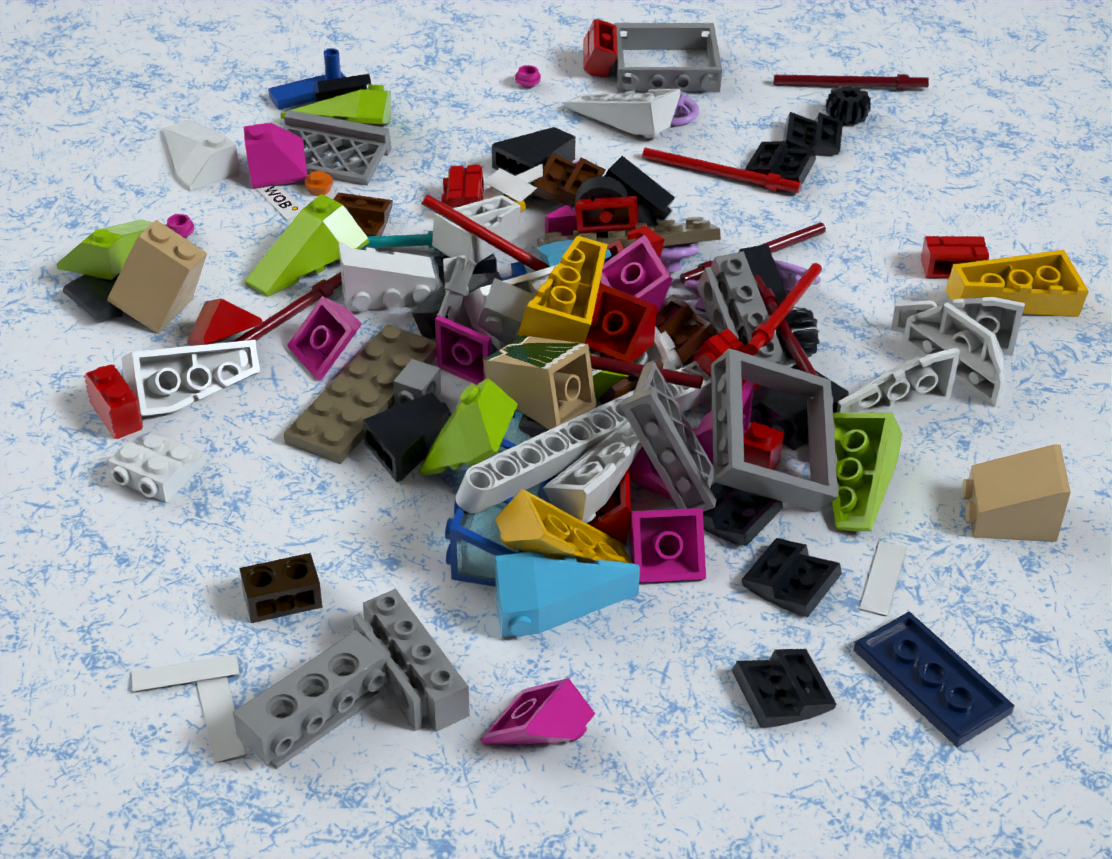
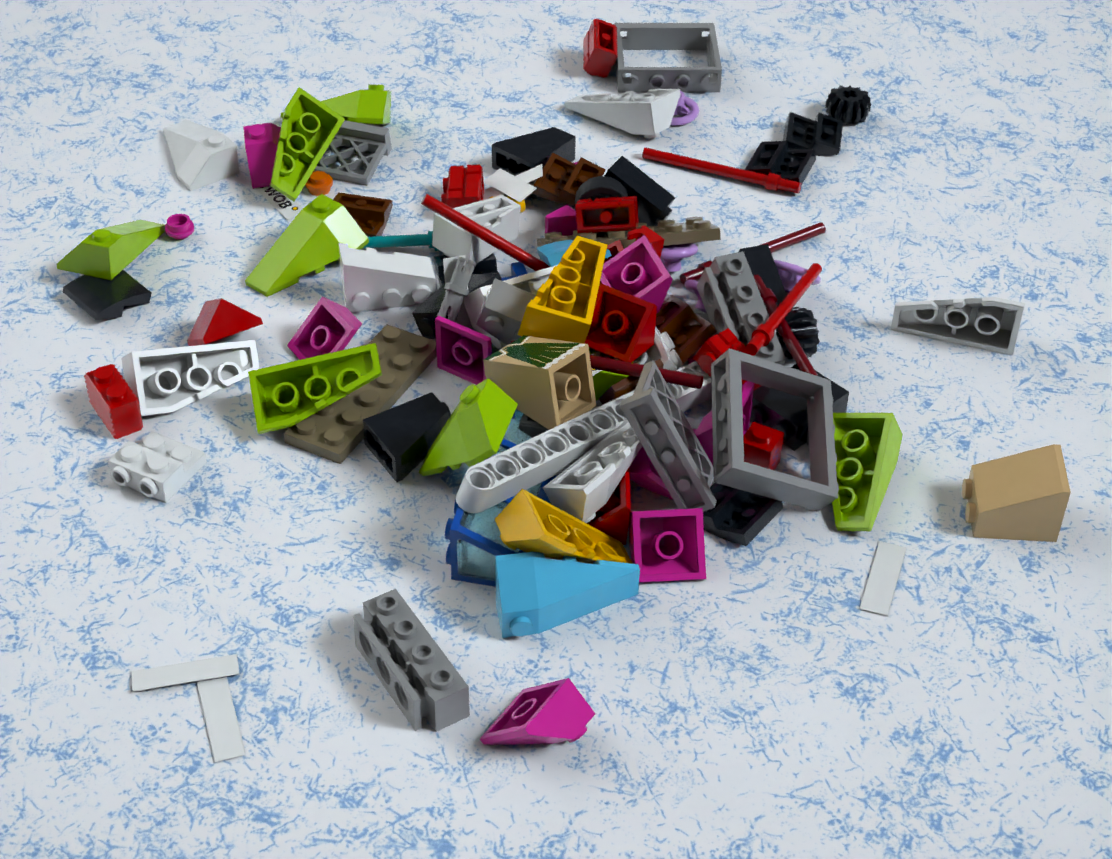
tan slope [107,220,207,334] -> none
dark red bar [232,271,342,342] -> none
light grey brick [233,630,388,769] -> none
dark brown brick [239,553,323,623] -> none
blue piece [268,48,345,110] -> none
black slope [312,73,371,103] -> none
light grey brick [393,359,441,406] -> none
dark pink plate [515,65,541,88] -> none
black slope [732,649,837,728] -> none
black slope [741,538,842,617] -> none
dark red bar [773,74,929,90] -> none
white wedge [836,347,960,415] -> none
dark blue tile [853,611,1015,748] -> none
white wedge [903,302,1005,407] -> none
red brick [921,236,989,278] -> none
yellow wedge [945,250,1089,317] -> none
none -> lime wedge [248,343,382,434]
none -> lime wedge [270,87,345,202]

